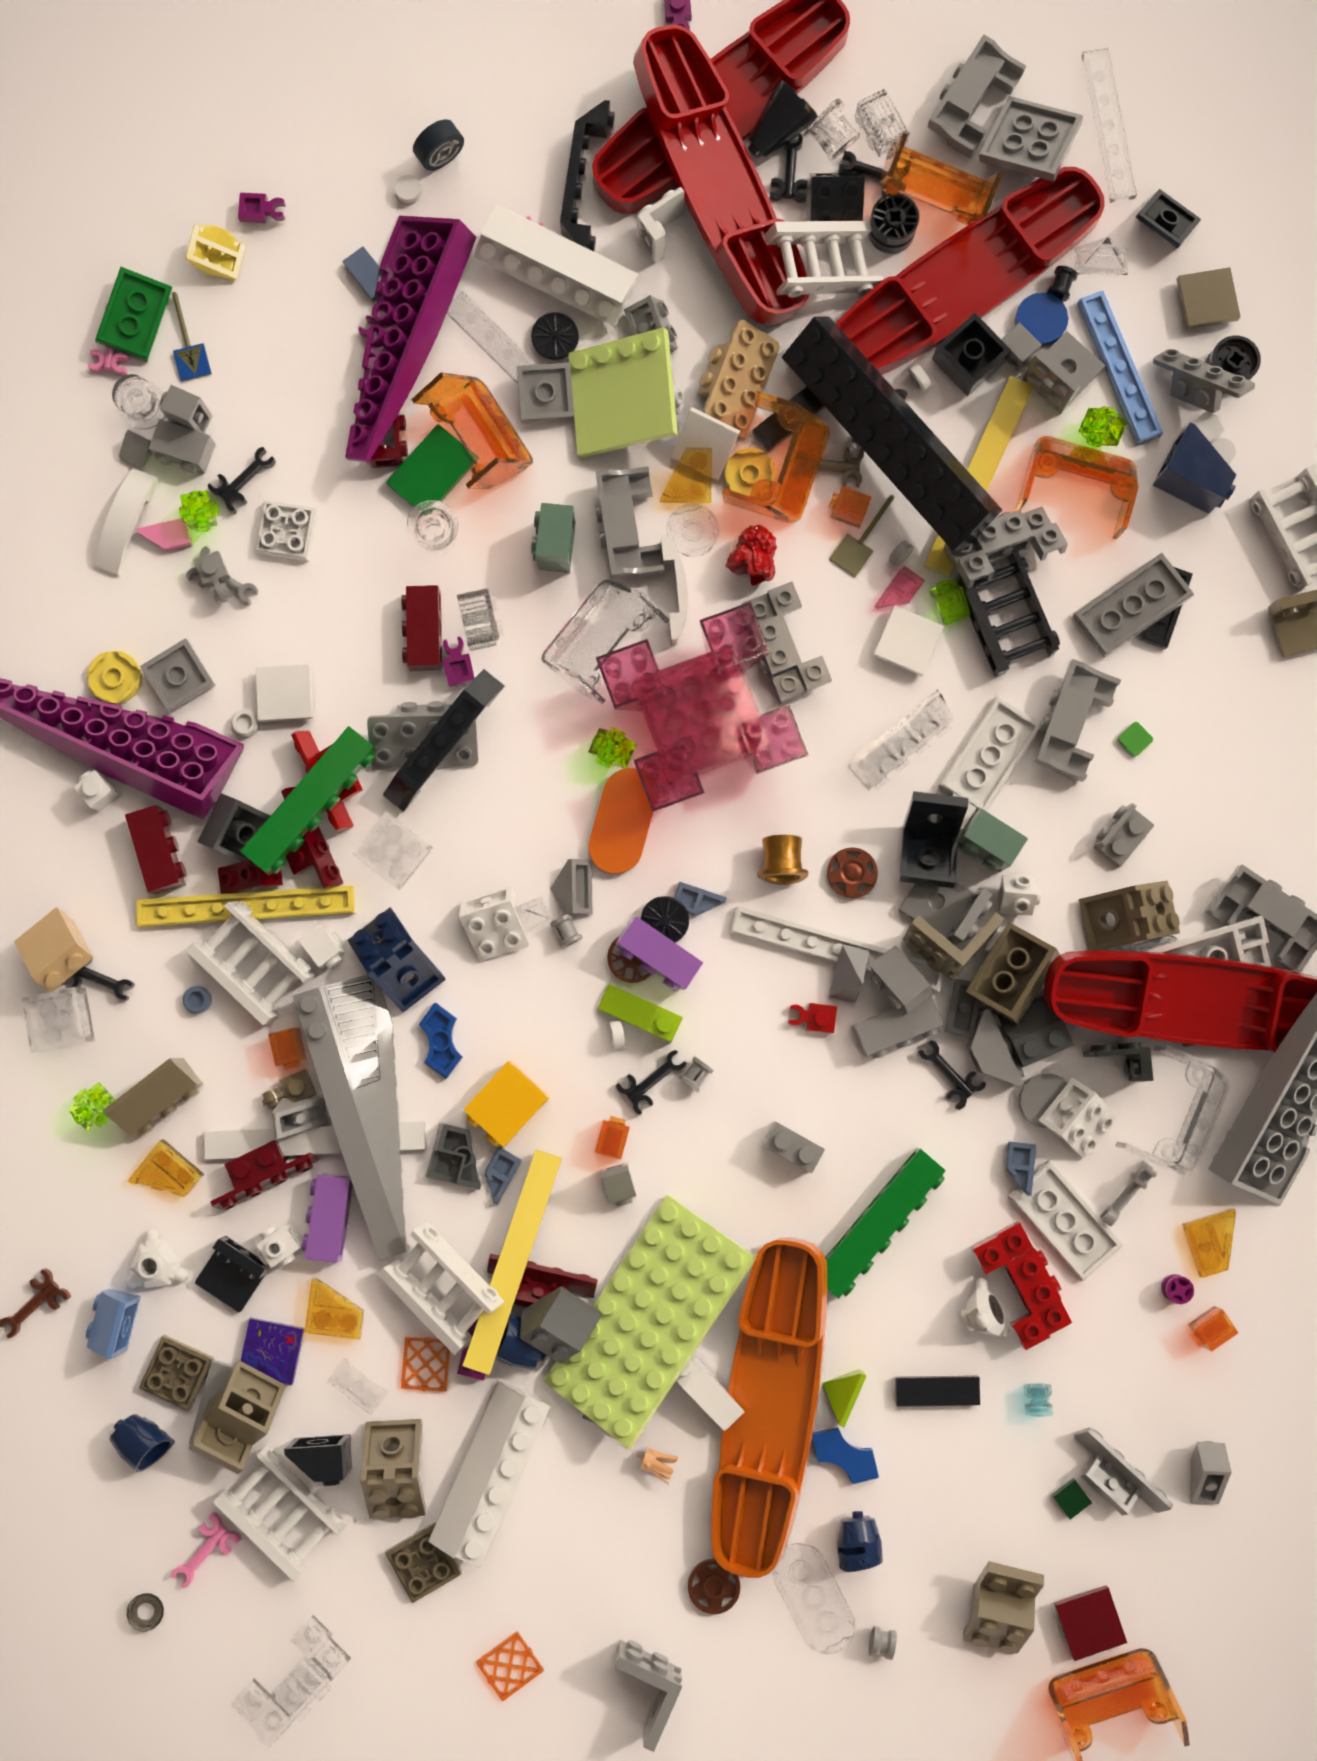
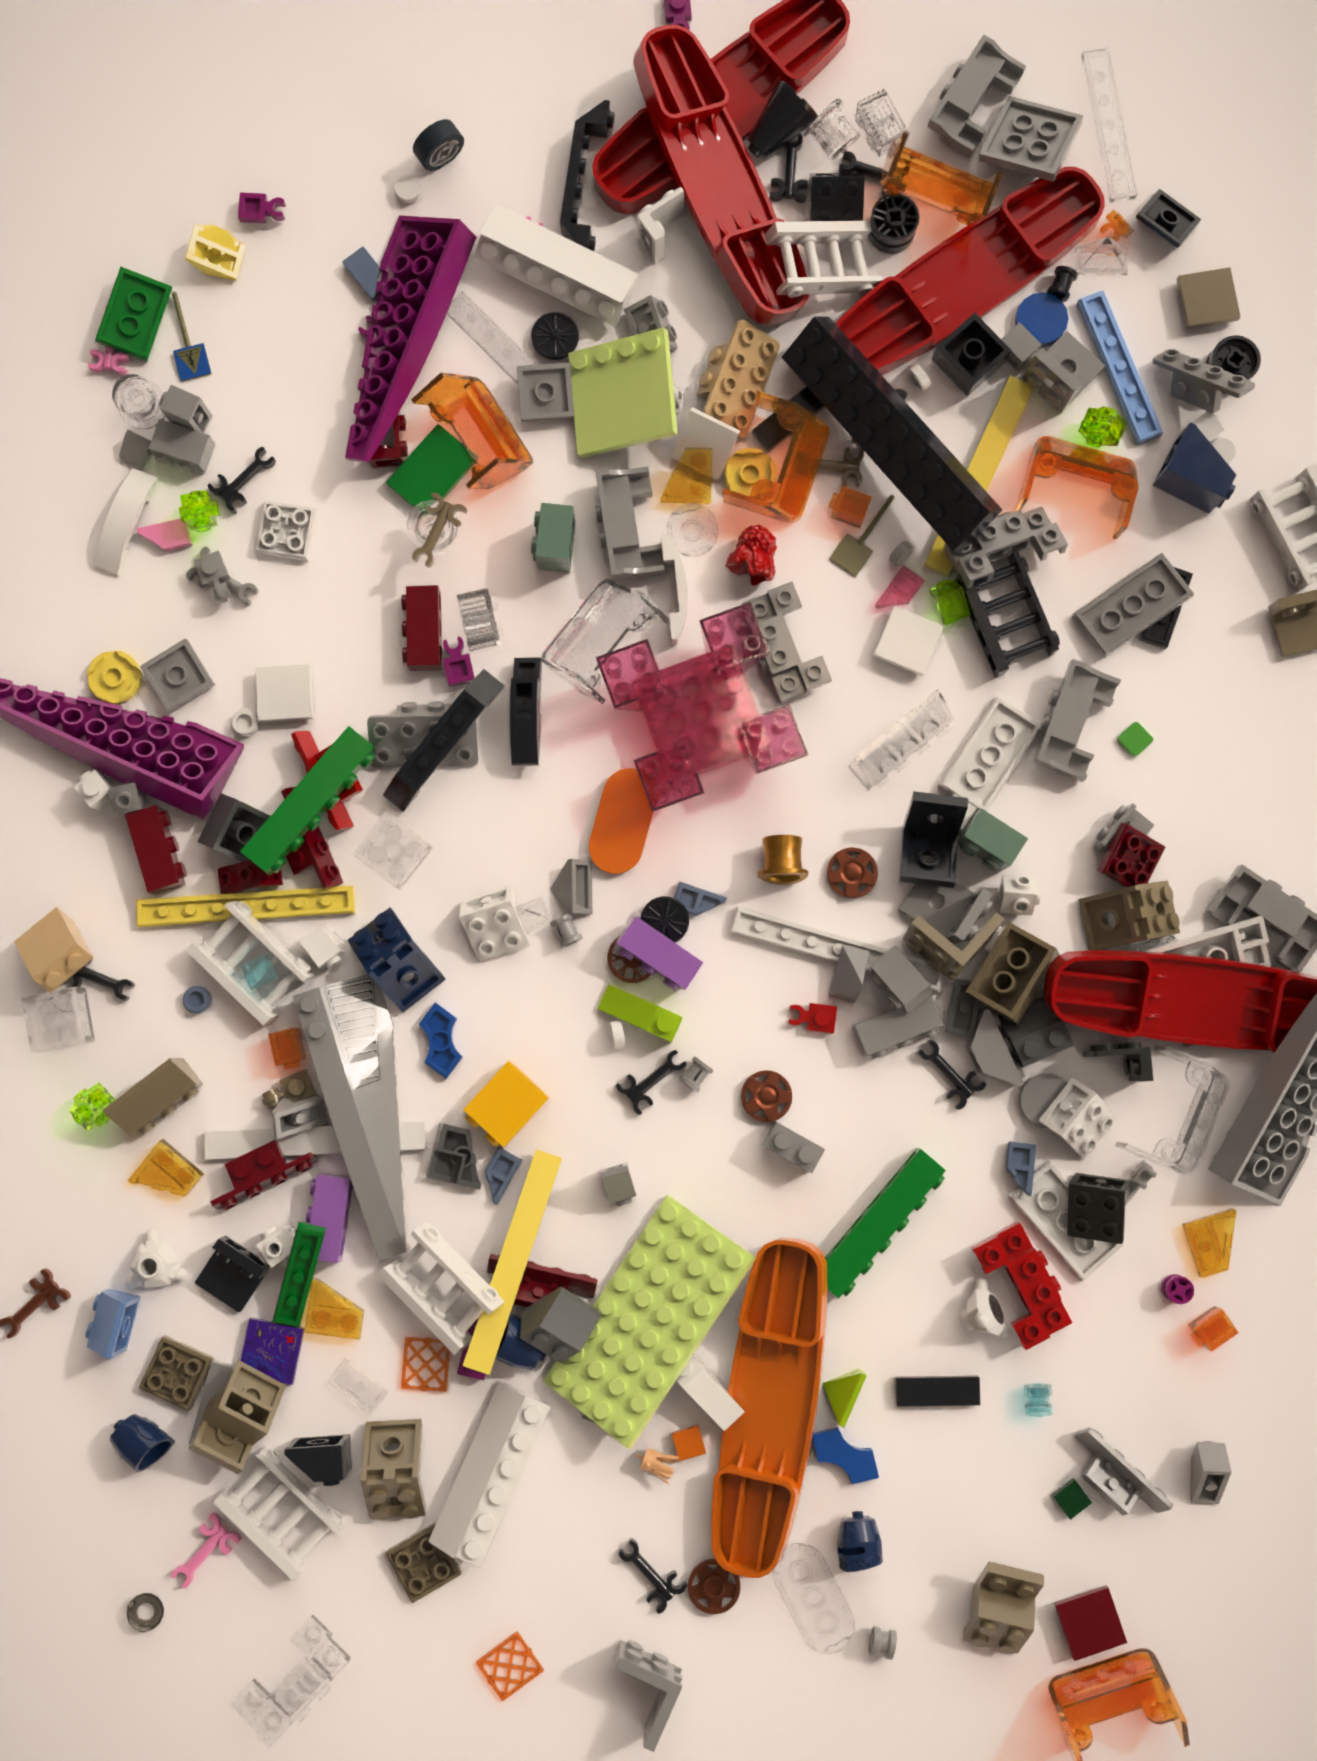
clear neon green brick [588,727,637,769] -> none
clear orange brick [595,1116,630,1159] -> none
none -> light grey bracket [108,782,147,815]
none -> clear light blue tile [241,954,278,990]
none -> green tile [272,1222,326,1328]
none -> dark tan bar [412,493,468,568]
none -> black slope [510,657,542,766]
none -> black bar [618,1538,687,1614]
none -> orange tile [672,1424,706,1461]
none -> copper wheel [741,1070,792,1122]
none -> pearl dark grey bracket [1067,1173,1132,1244]
none -> dark red tile [1097,822,1166,887]
none -> clear orange tile [1100,209,1135,244]

